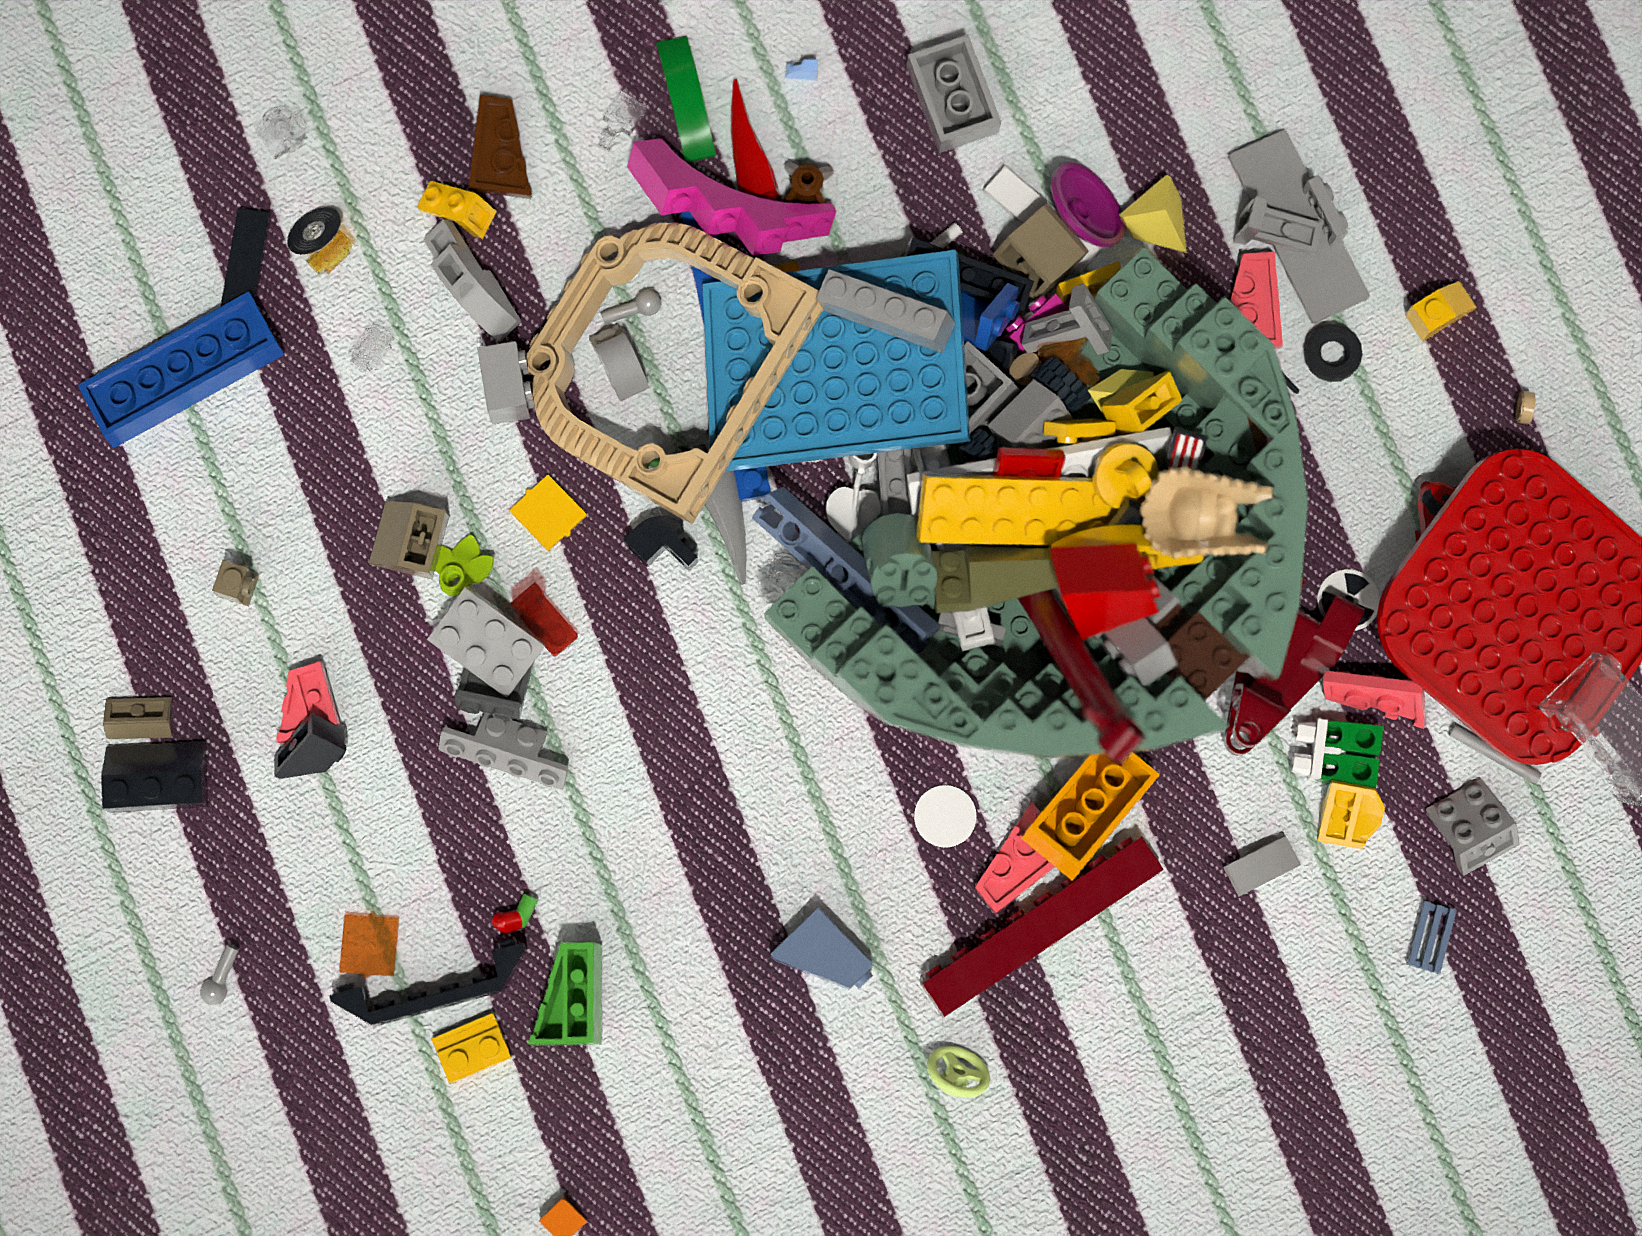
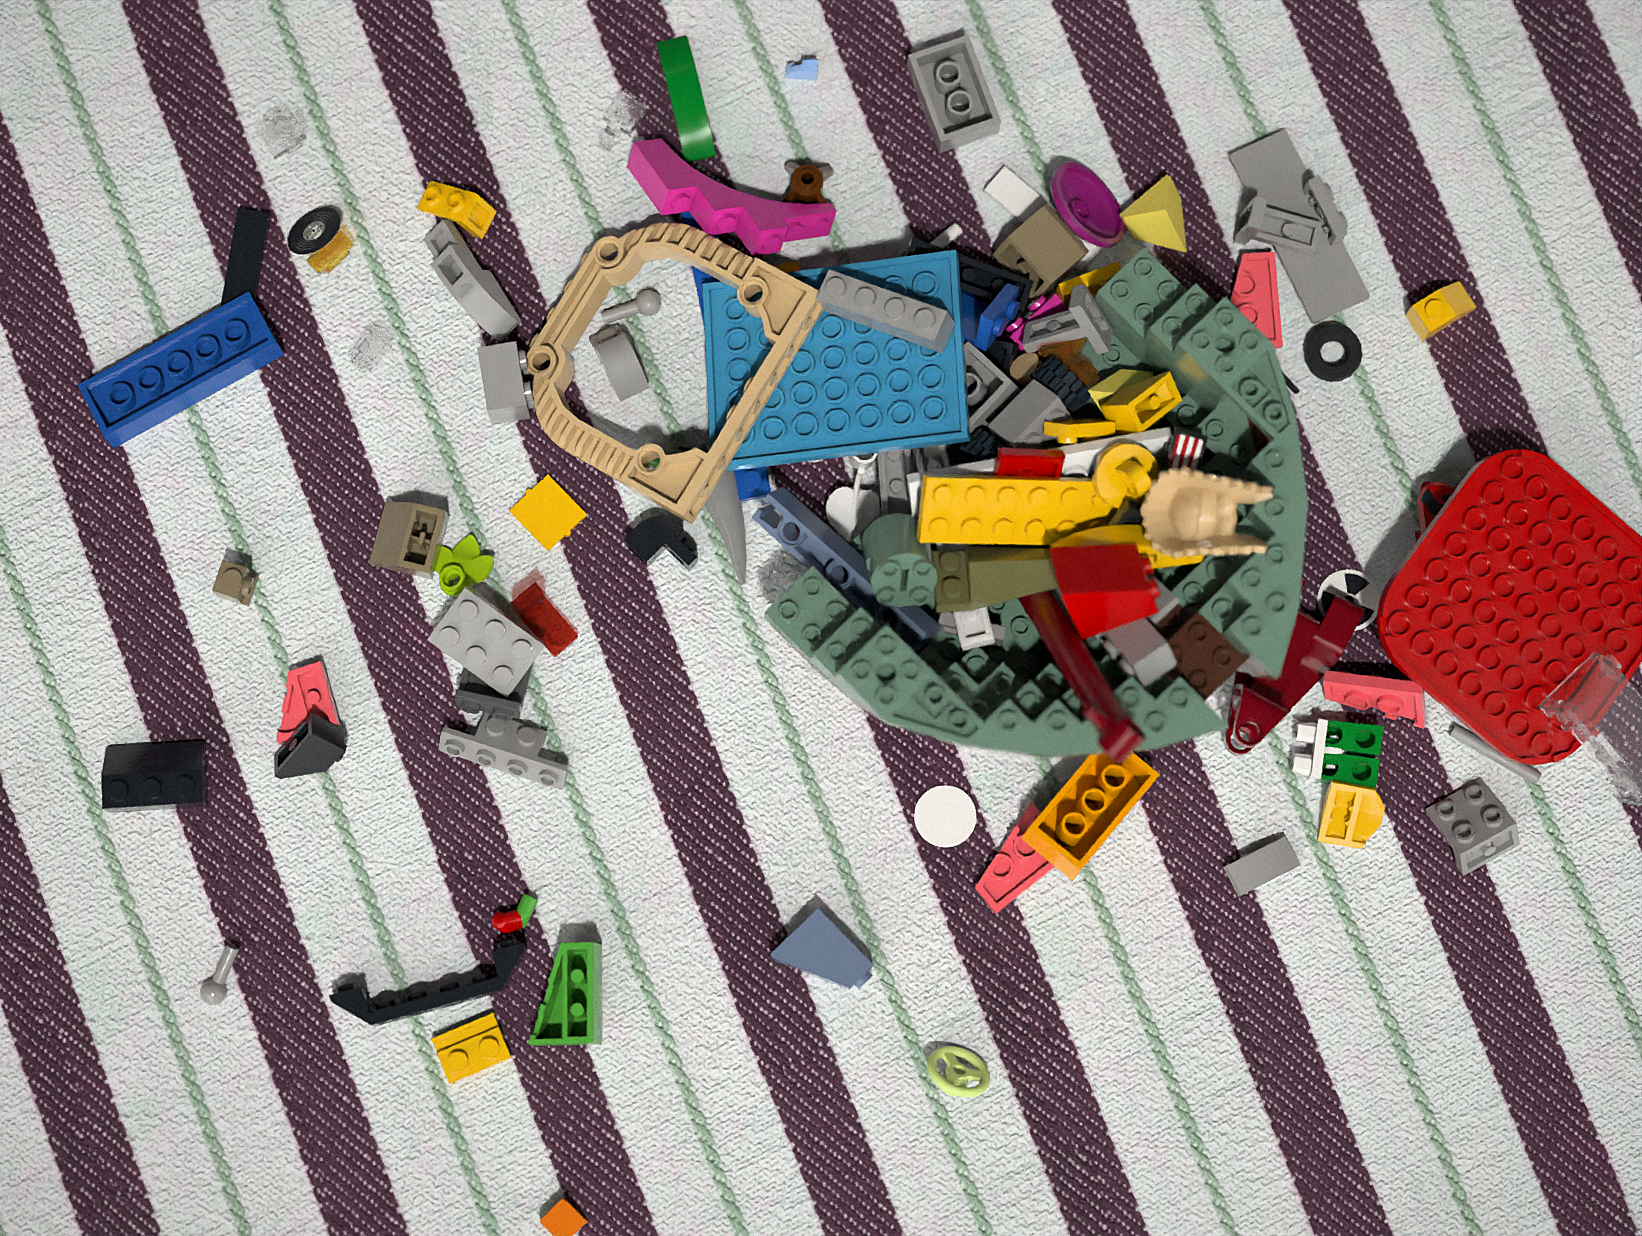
dark tan slope [103,697,172,739] -> none
clear orange piece [339,913,400,978] -> none
reddish brown wing [468,95,532,199] -> none
red piece [731,78,781,201] -> none
dark red brick [921,836,1164,1018] -> none
sand blue tile [1406,901,1457,974] -> none
tan tile [1515,391,1536,424] -> none

